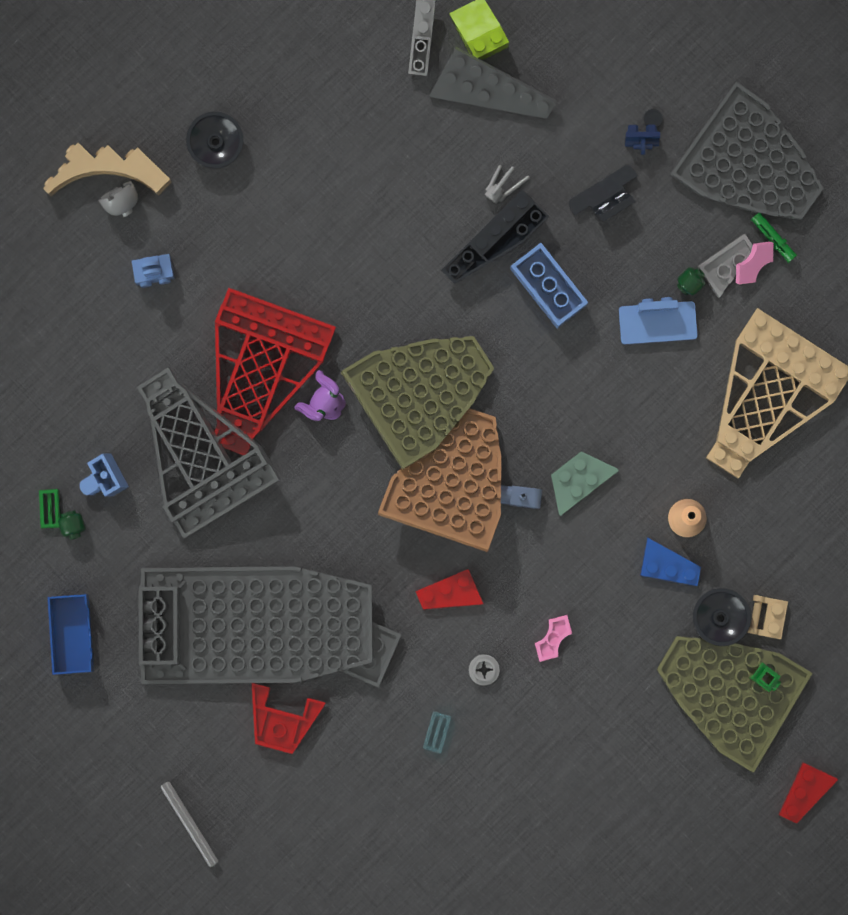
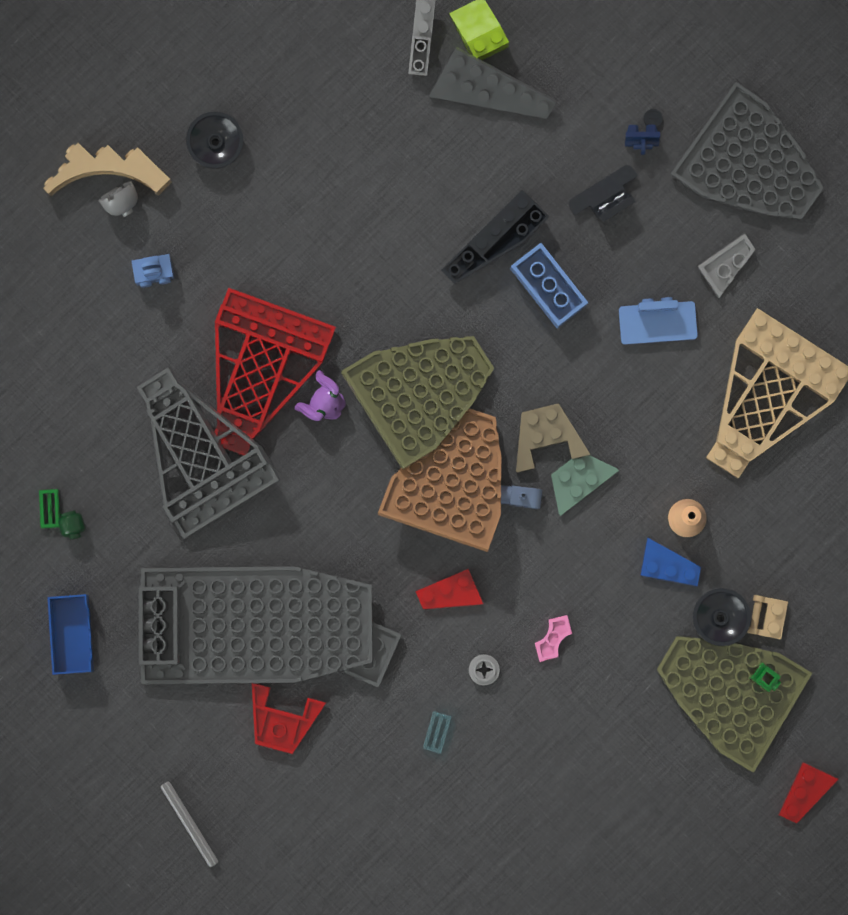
medium blue brick [80,453,129,497] -> none
light grey plant [484,165,530,204] -> none
dark green head [677,267,706,295] -> none
bright pink tile [736,242,774,284] -> none
green pin [751,213,797,263] -> none
none -> dark tan wing [516,403,591,473]

